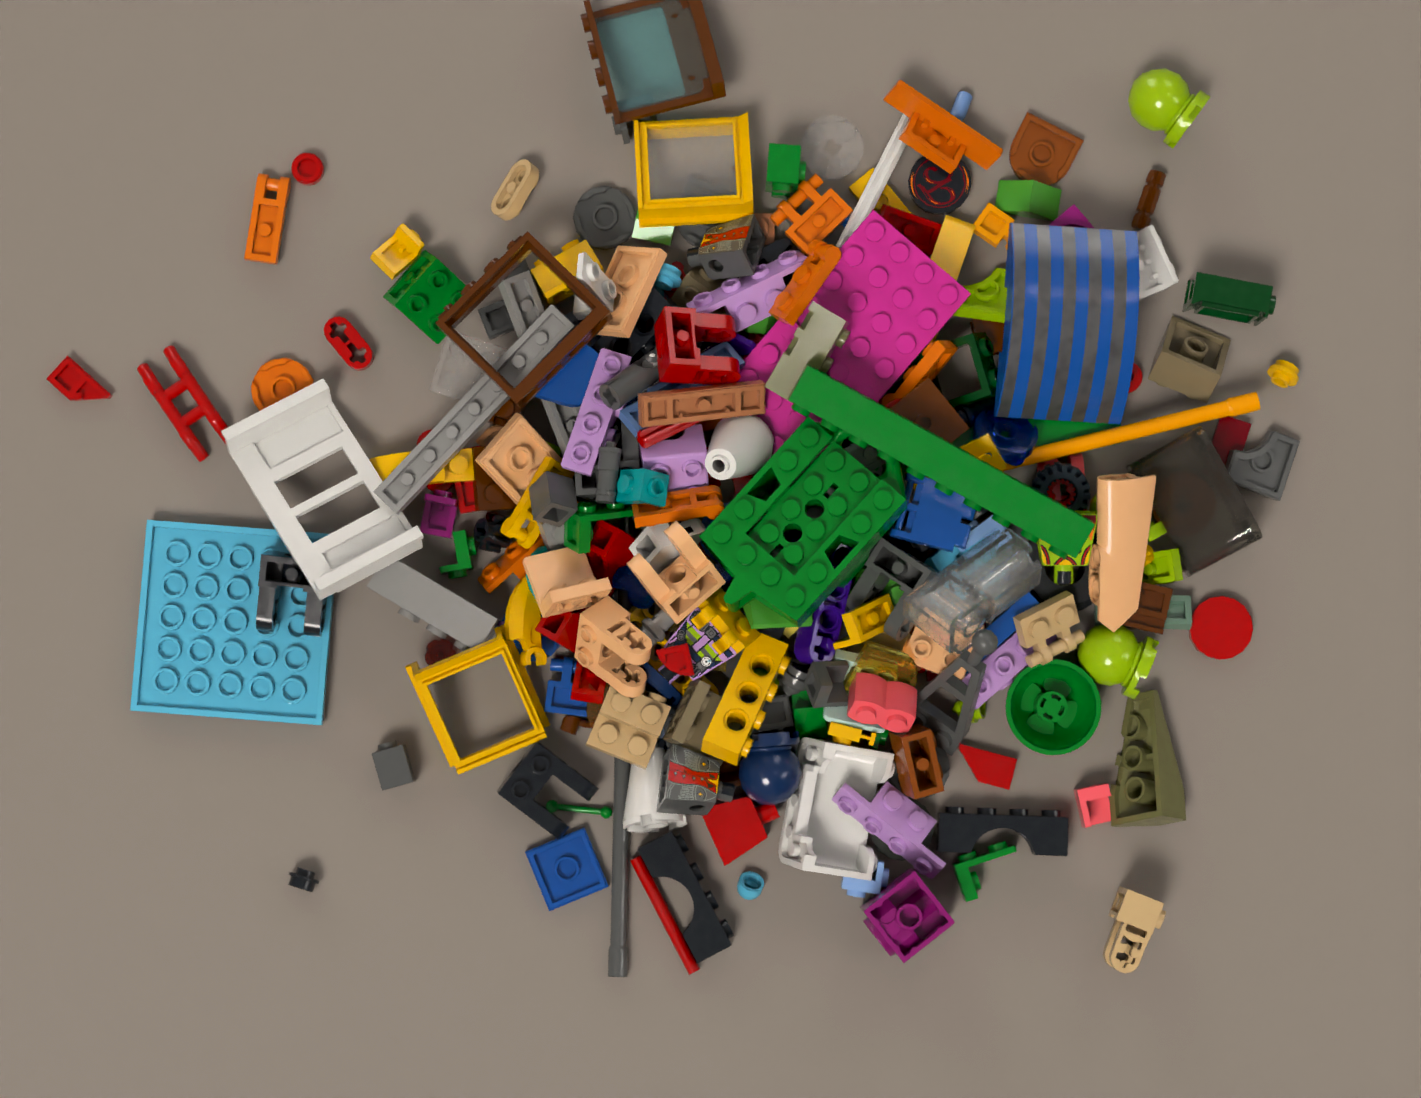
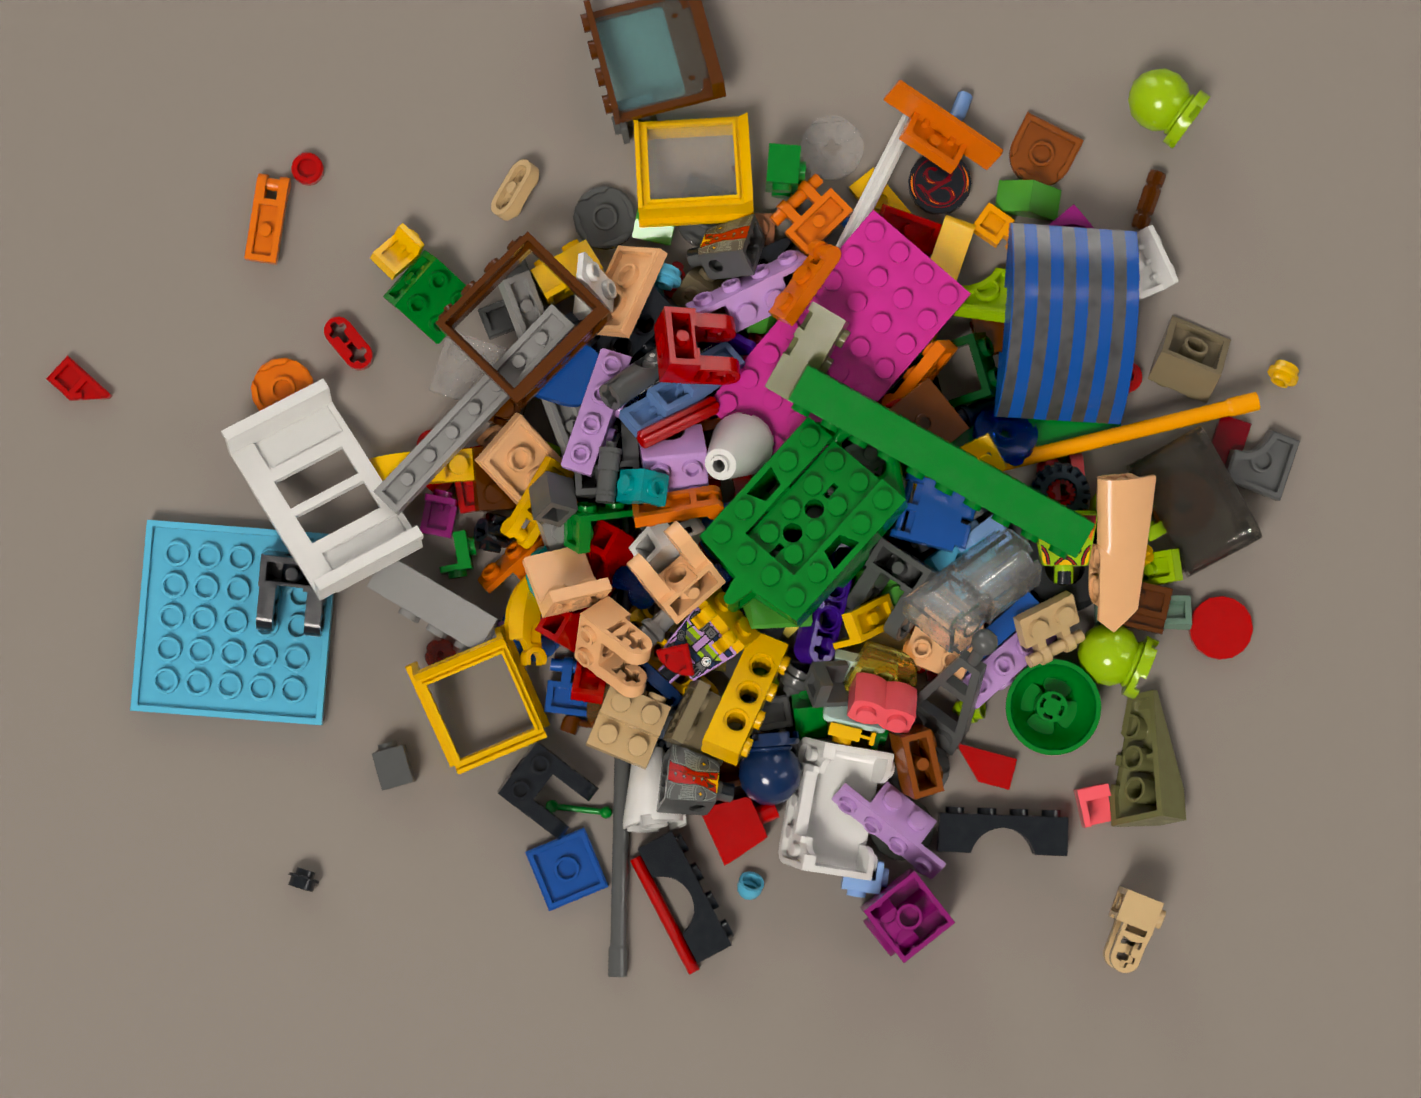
red piece [137,345,228,462] -> none
nougat plate [638,380,765,428] -> none
green bracket [952,840,1017,902] -> none
dark green window [1182,272,1276,326] -> none

